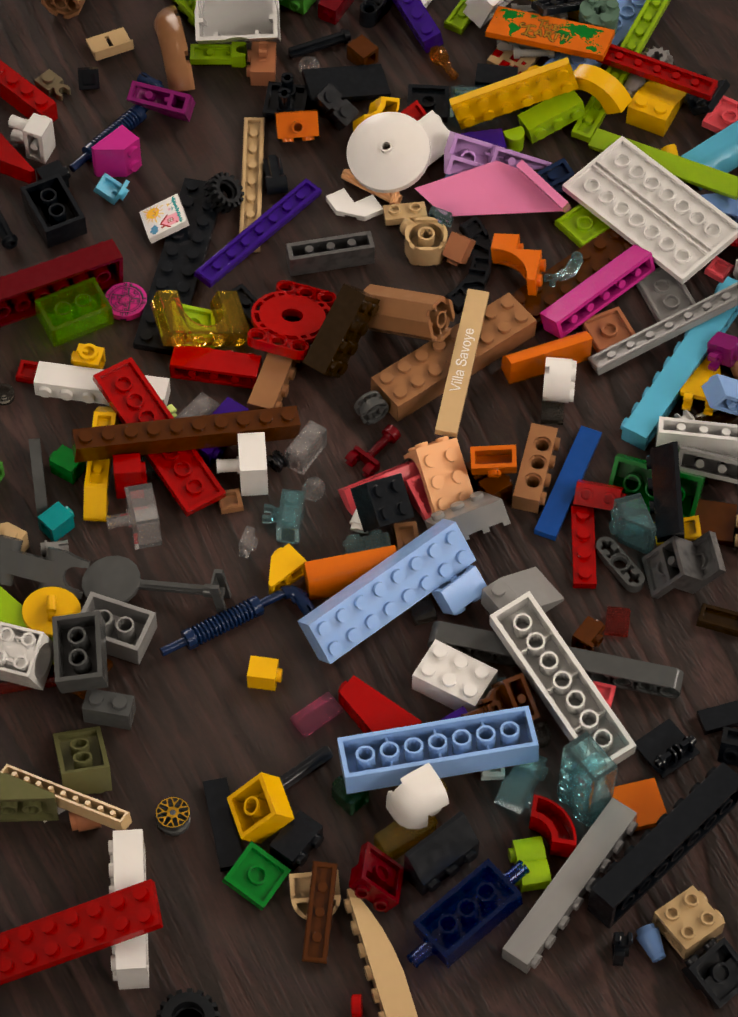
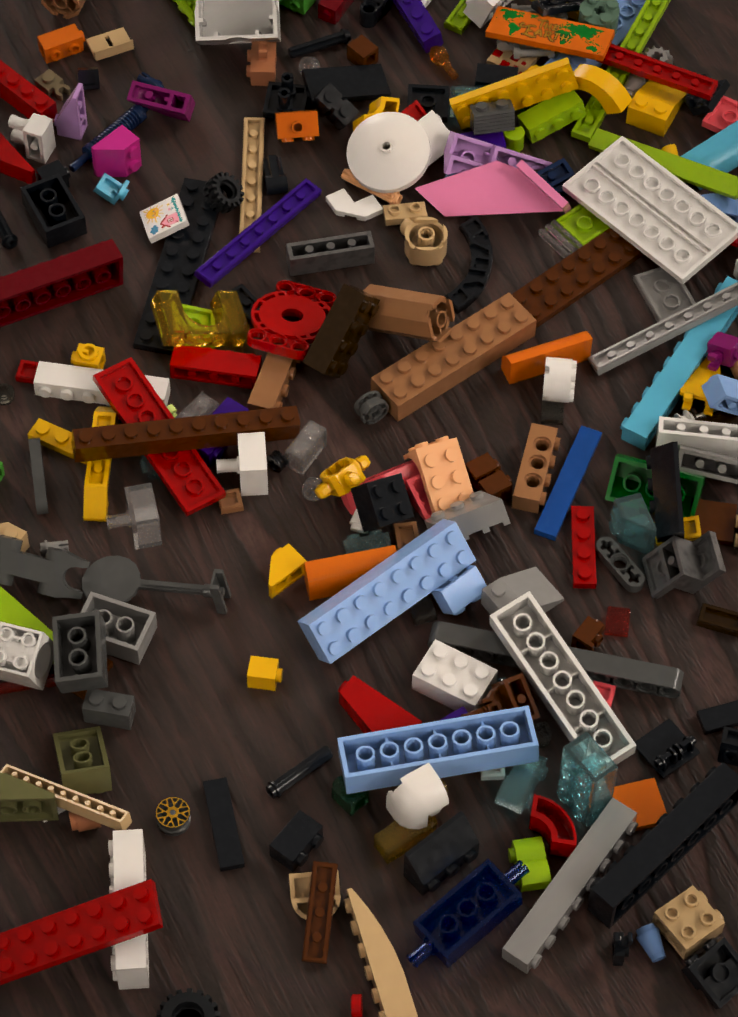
yellow shield [22,587,81,637] -> none
clear neon green brick [34,277,114,347] -> none
teal brick [37,501,75,542] -> none
green brick [49,444,86,484] -> none
dark pink tile [104,282,147,321] -> none
red piece [113,453,148,499] -> none
medium nougat brick [154,5,195,92] -> none
dark blue piece [159,585,315,657] -> none
lime plate [190,41,247,68] -> none
green plate [222,841,291,911] -> none
yellow brick [227,772,295,844] -> none
clear plate [239,526,258,559] -> none
clear light blue brick [262,489,305,544] -> none
clear pink tile [290,692,343,737] -> none
dark red bar [345,424,401,478] -> none
dark red plate [349,841,404,913] -> none
clear light blue tile [429,206,454,227] -> none
tan tile [435,288,489,438] -> none
nougat brick [442,231,476,266] -> none
orange brick [470,444,517,478] -> none
orange arch [491,233,546,296] -> none
dark pink brick [540,244,656,339] -> none
clear light blue arm [544,251,583,287] -> none
red brick [573,479,627,512] -> none
nougat tile [580,306,636,353] -> none
coral tile [704,256,734,283] -> none
none -> yellow plate [27,418,87,465]
none -> orange brick [37,23,86,64]
none -> lavender slope [54,83,88,140]
none -> yellow piece [315,455,371,499]
none -> dark grey brick [470,99,515,136]
none -> clear tile [538,219,583,258]

